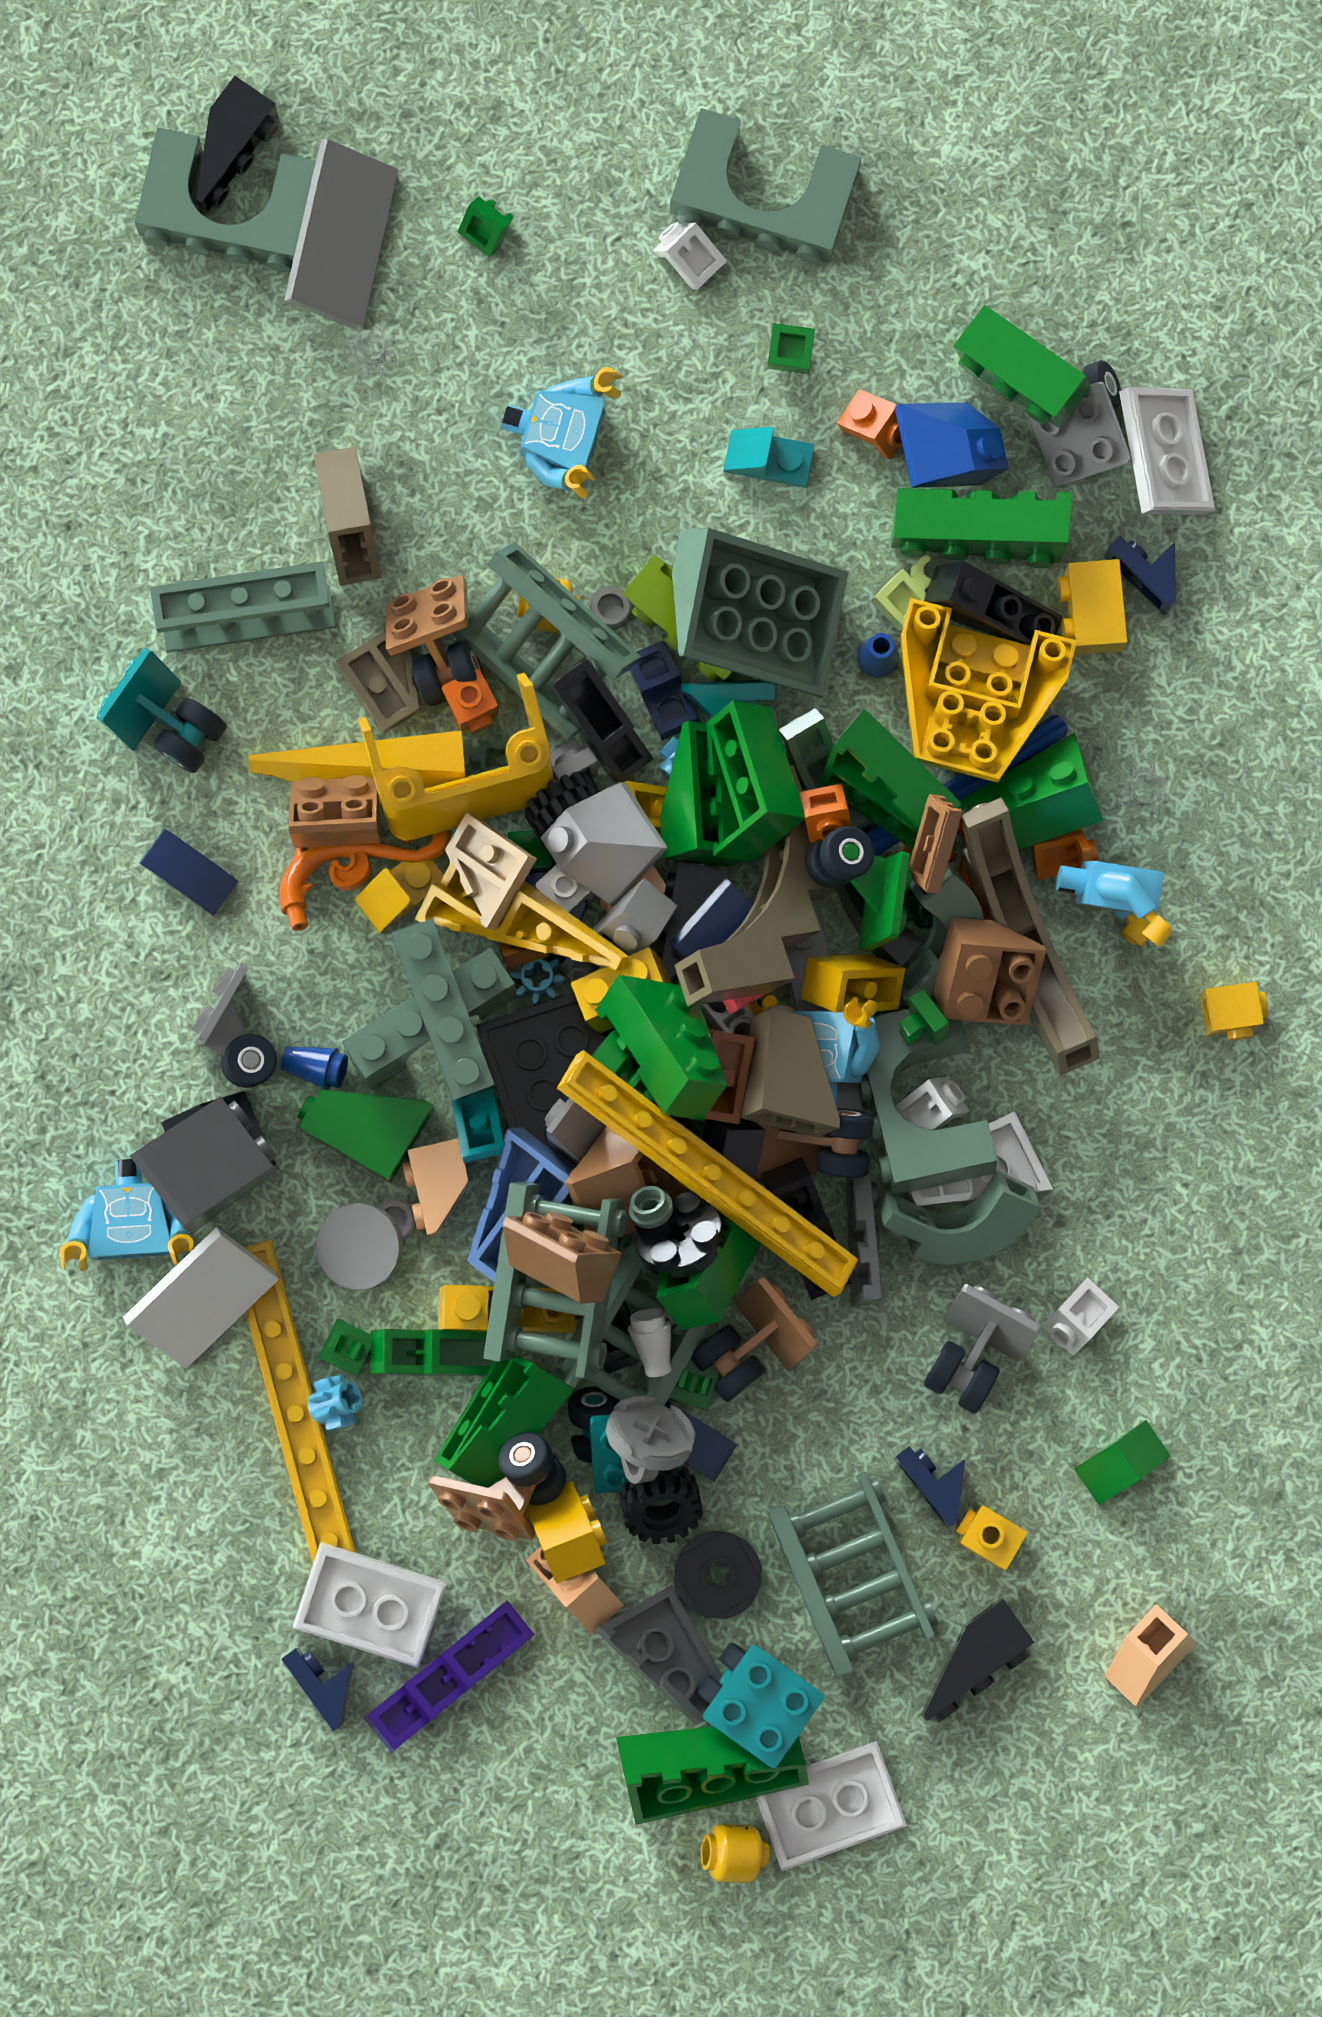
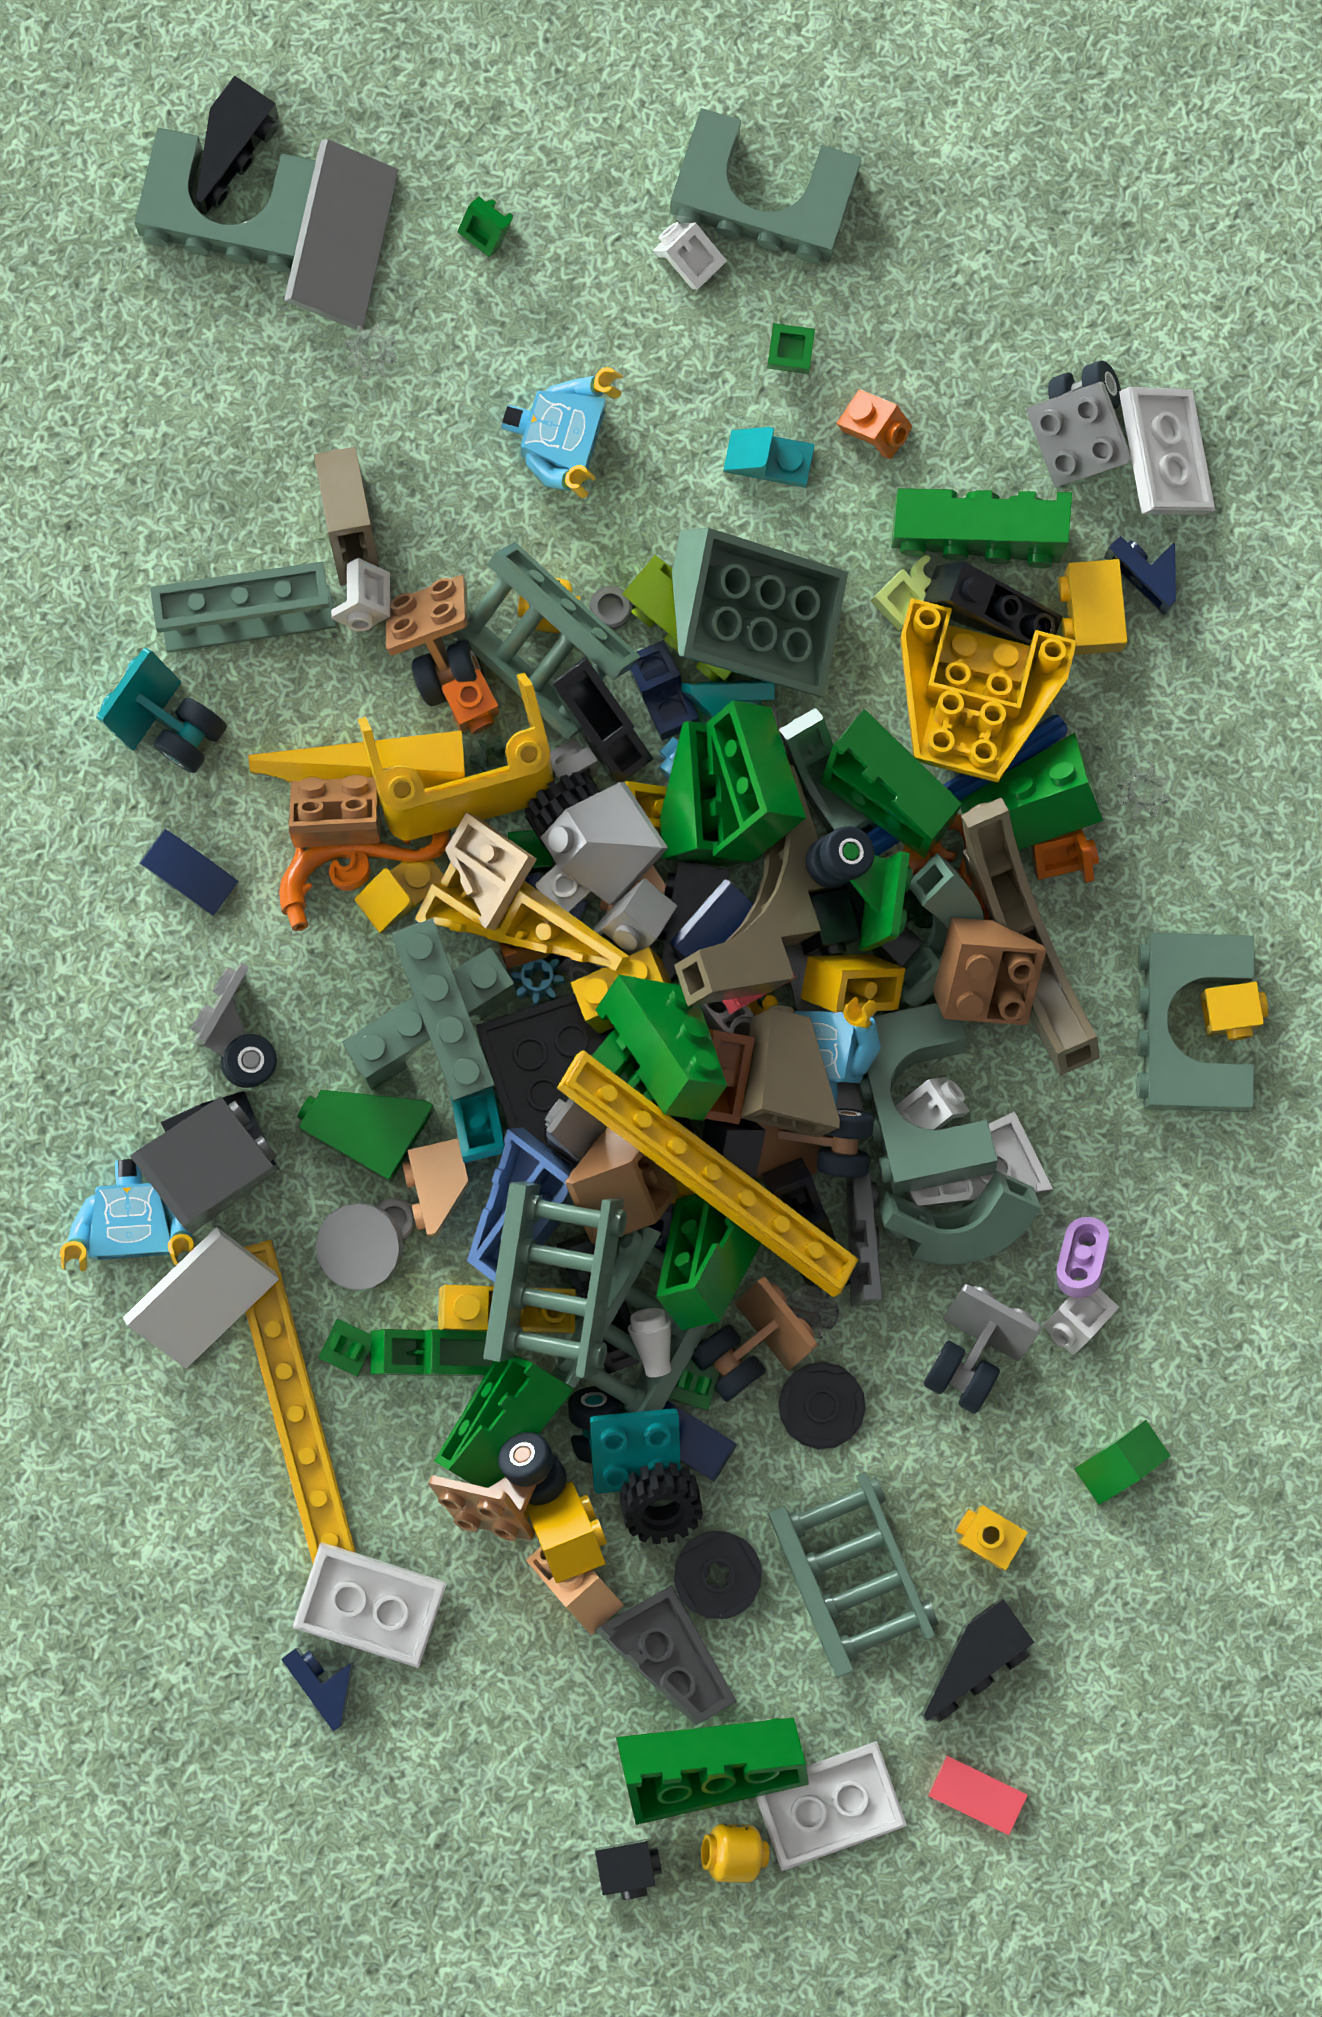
blue cone [280,1046,348,1090] -> none
medium azure gear [308,1374,362,1431] -> none
dark tan wing [335,630,419,735] -> none
dark purple slope [364,1600,535,1753] -> none
medium nougat slope [503,1211,622,1304] -> none
light grey tile [605,1396,696,1484] -> none
sand green plate [629,1186,674,1229] -> none
black plate [634,1192,725,1278] -> none
teal plate [697,1643,825,1768] -> none
orange bracket [799,783,851,843] -> none
blue cone [857,633,900,678] -> none
dark blue slope [893,1446,965,1528] -> none
blue slope [895,402,1009,488] -> none
green tile [899,989,949,1045] -> none
medium nougat tile [909,794,962,893] -> none
green wedge [953,305,1091,428] -> none
medium azure torso [1056,861,1171,947] -> none
light nougat slope [1104,1604,1197,1708] -> none
none -> white bracket [331,558,390,631]
none -> black brick [595,1839,662,1900]
none -> black tile [778,1362,866,1450]
none -> clear gear [787,1283,839,1339]
none -> black brick [801,888,860,956]
none -> coral tile [928,1755,1027,1835]
none -> lavender plate [1057,1217,1109,1298]
none -> sand green arch [1136,933,1254,1112]

